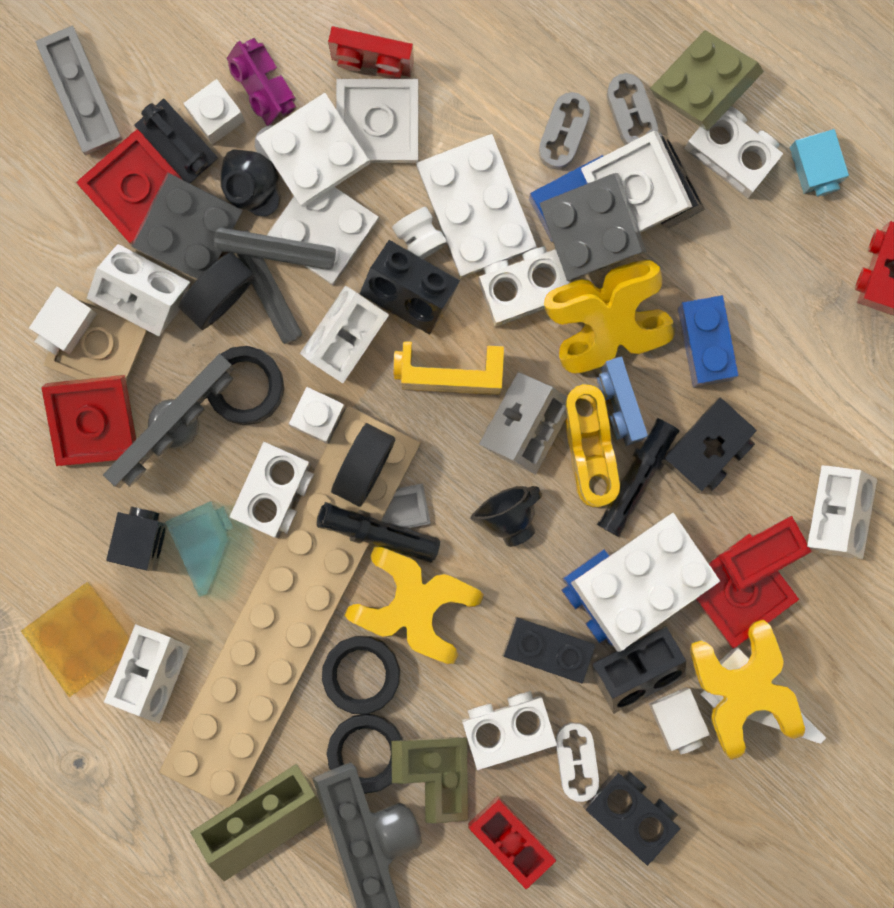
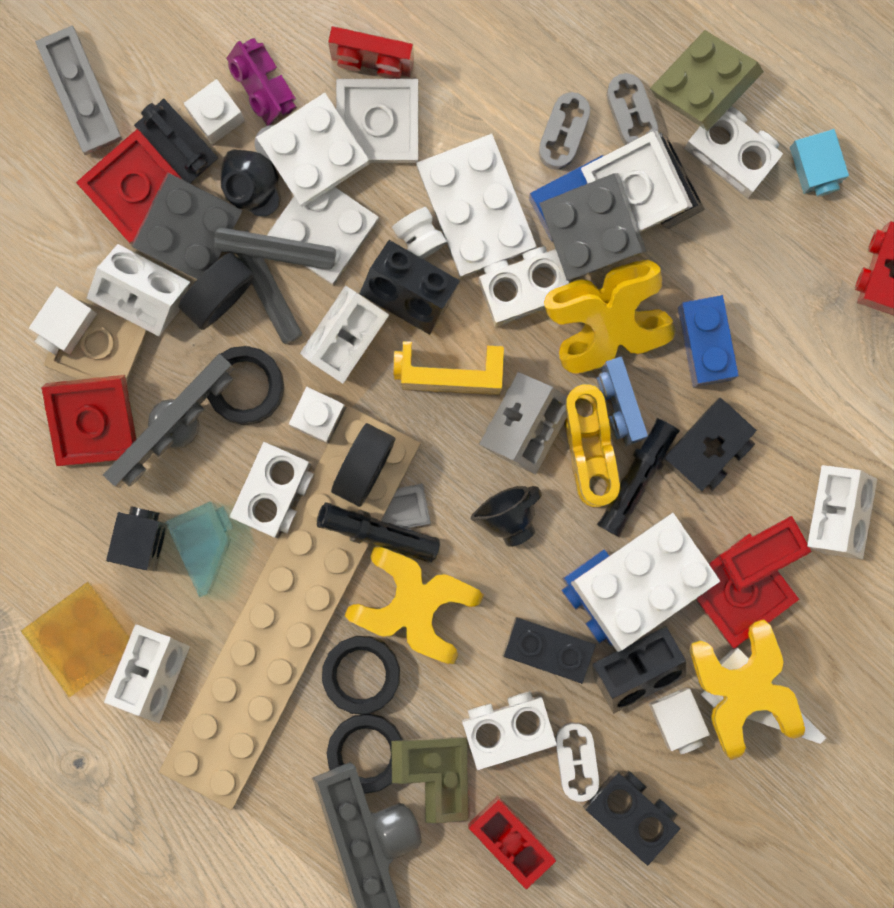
olive brick [190,764,325,881] -> none

